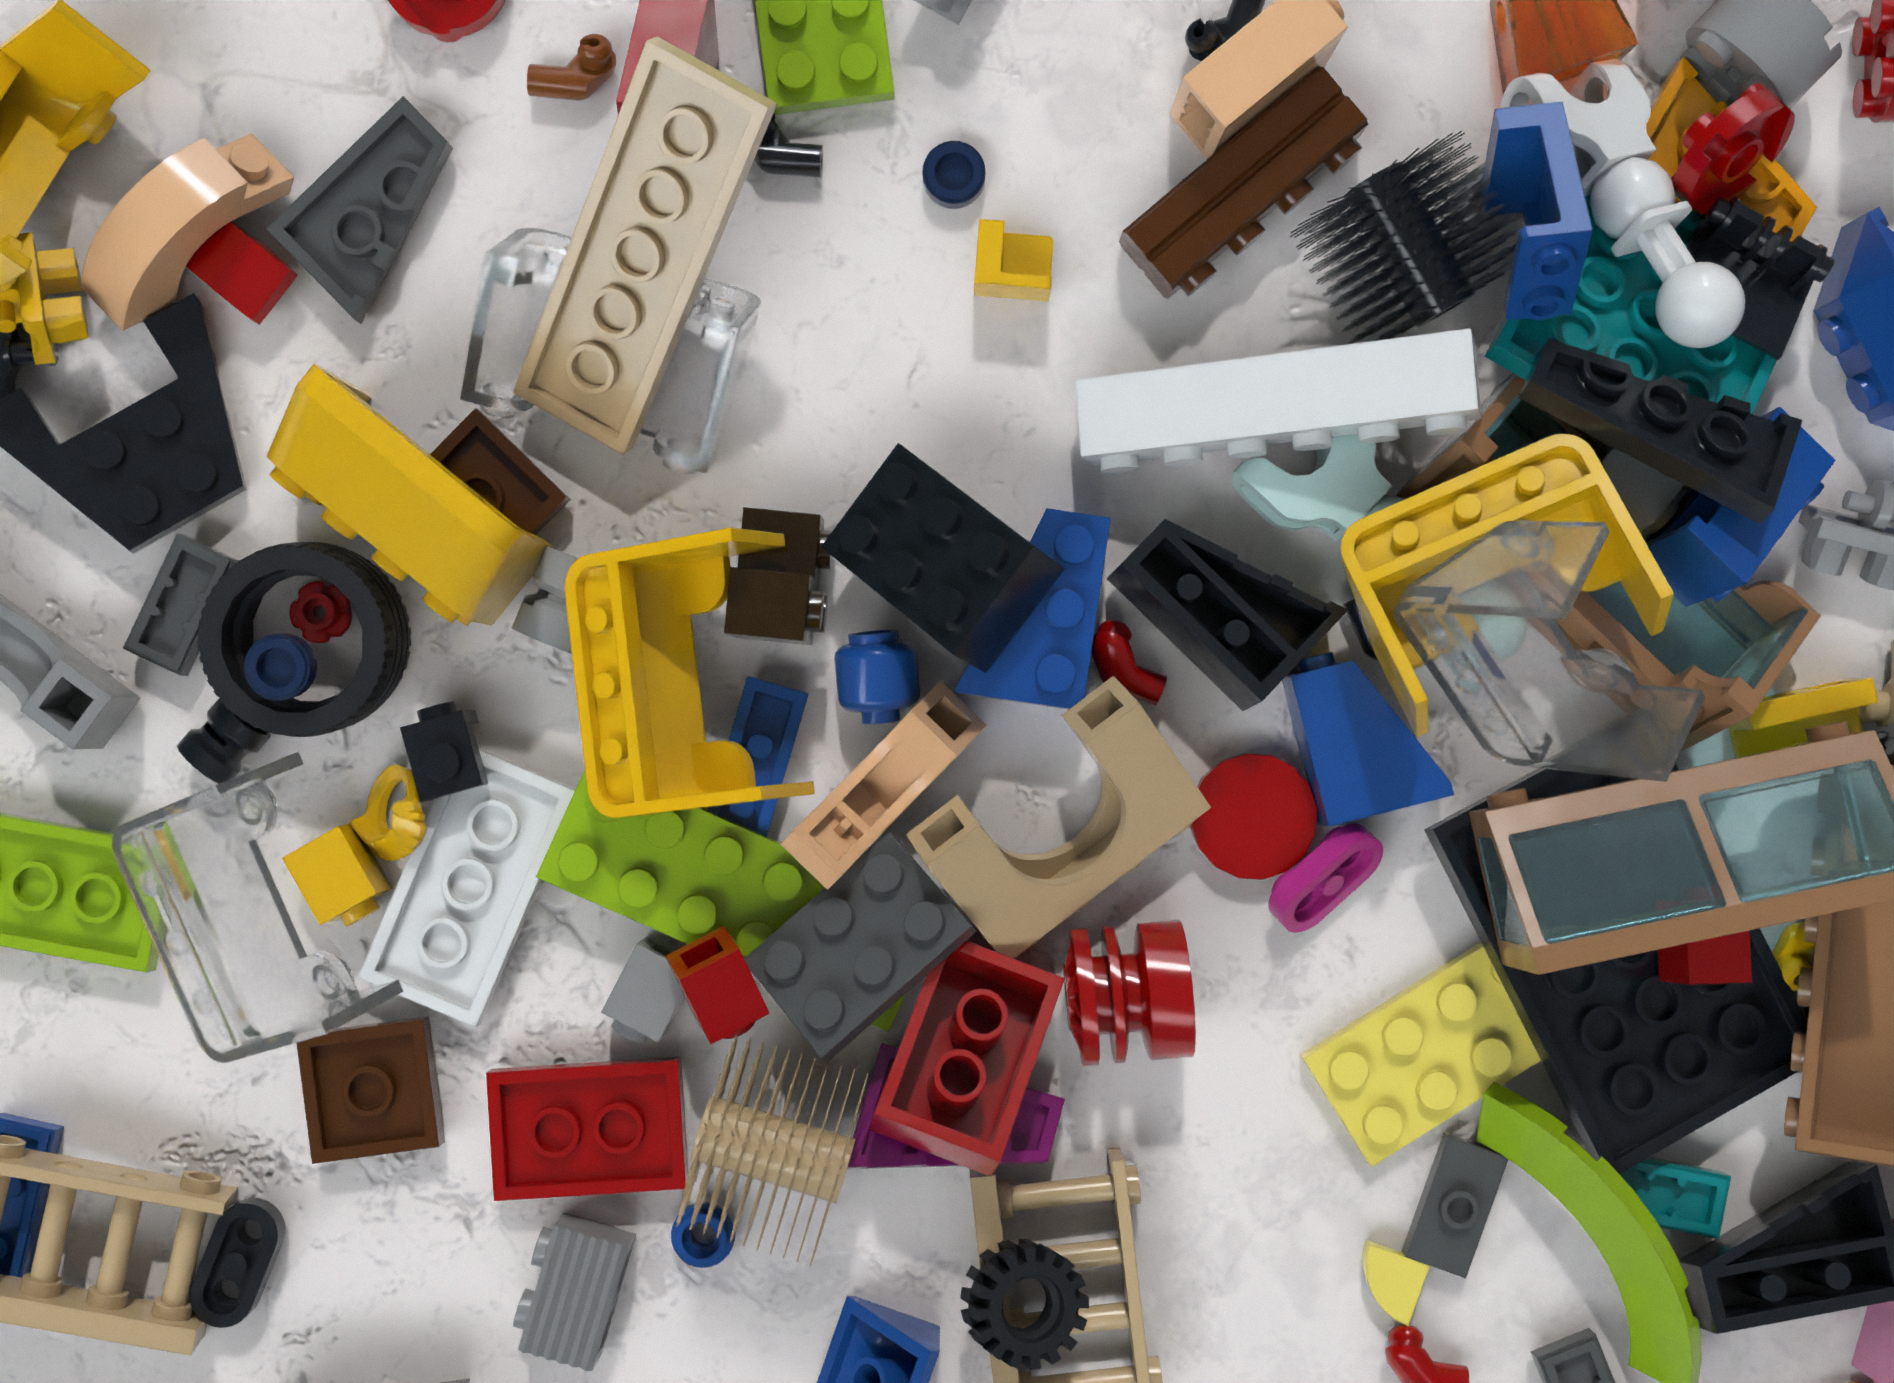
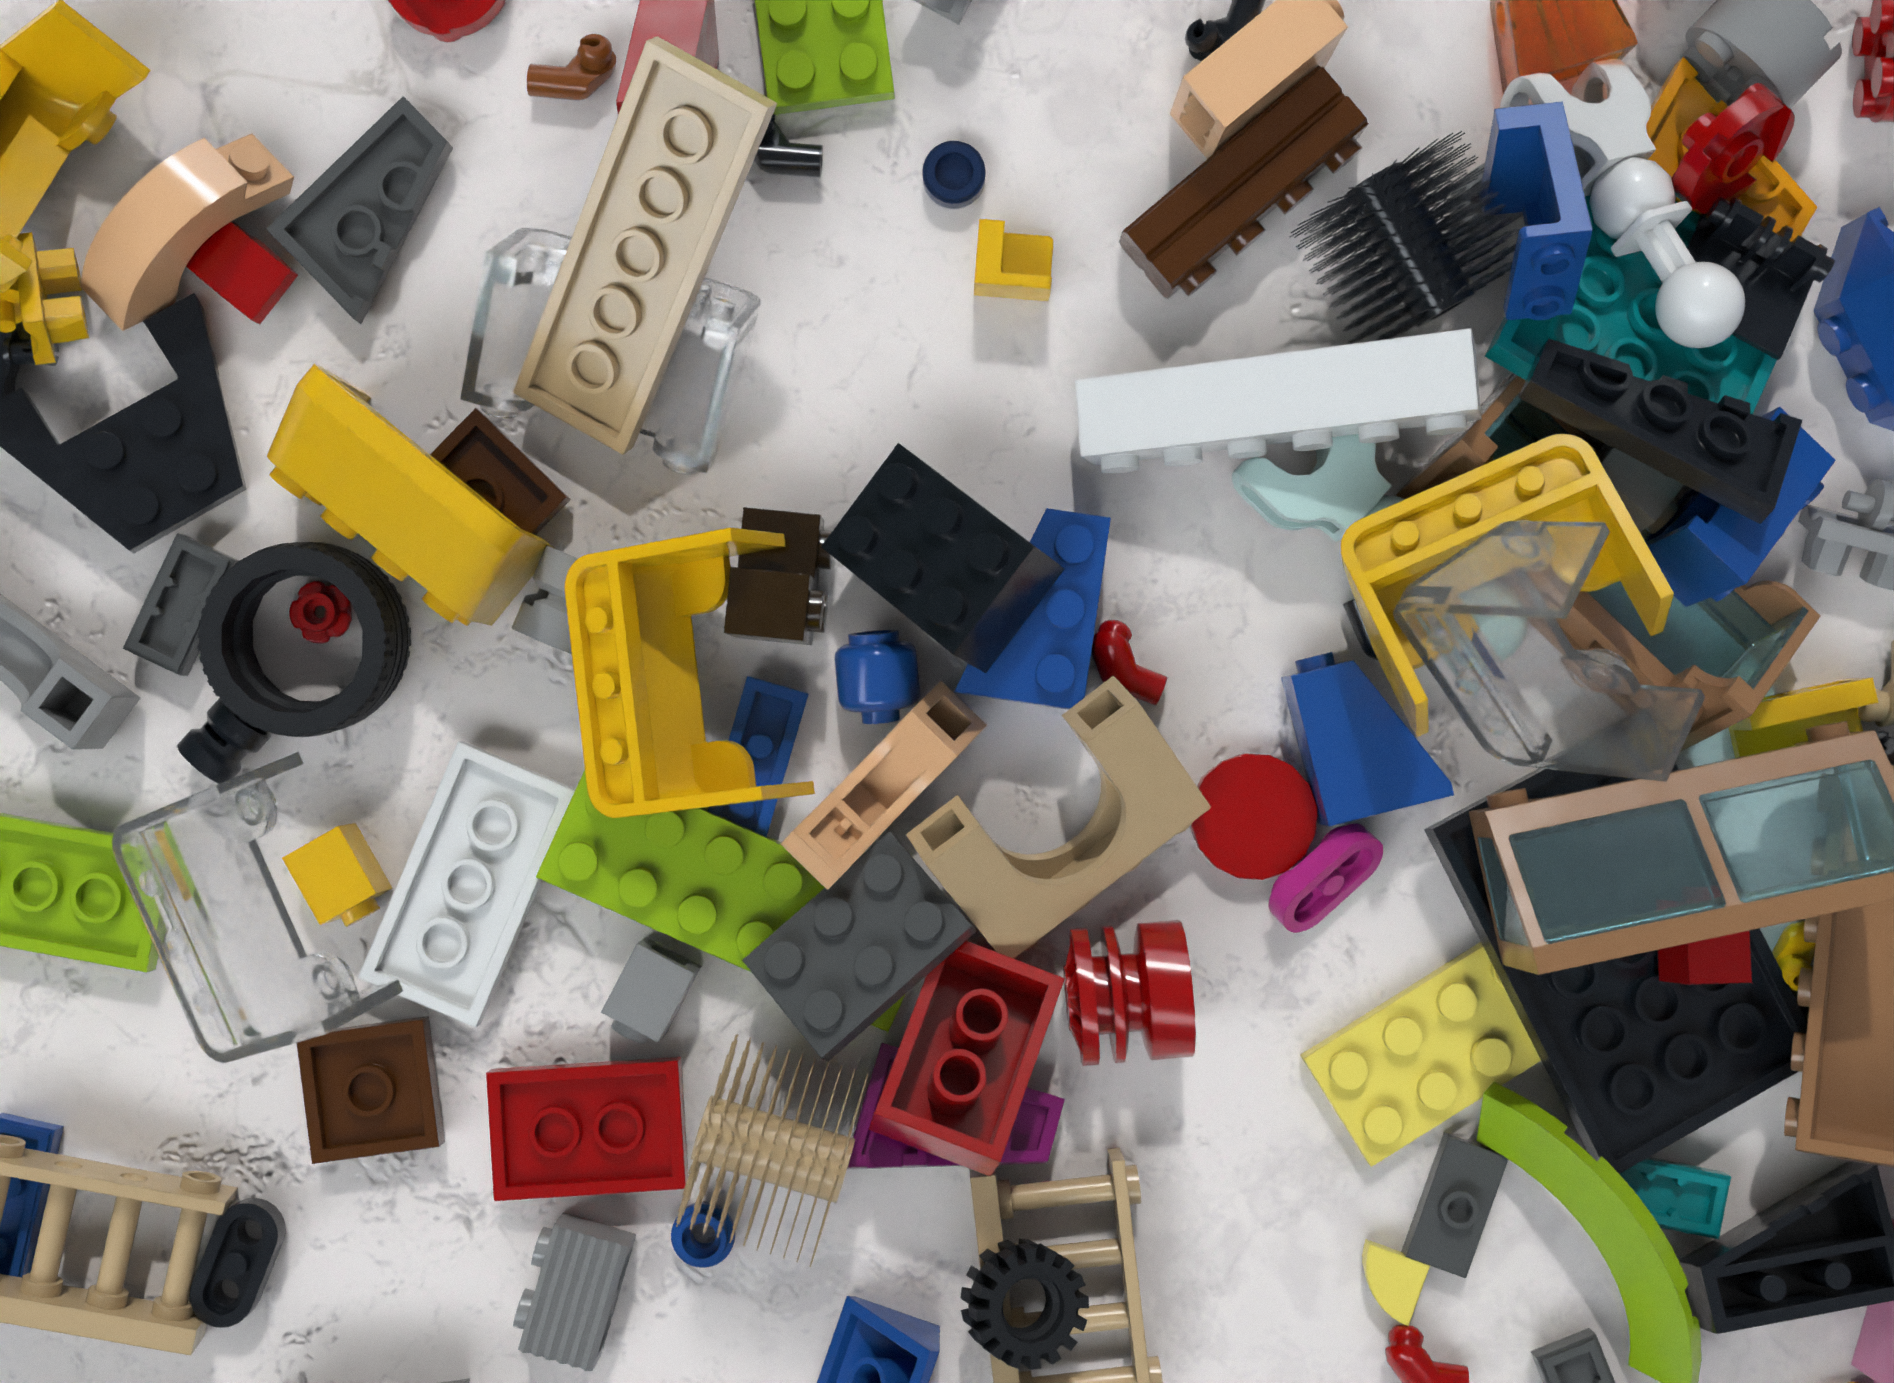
dark blue tile [244,633,317,701] -> none
yellow piece [350,764,427,861] -> none
black bracket [400,701,488,802] -> none
red brick [665,926,770,1044] -> none
black wedge [1106,519,1348,711] -> none

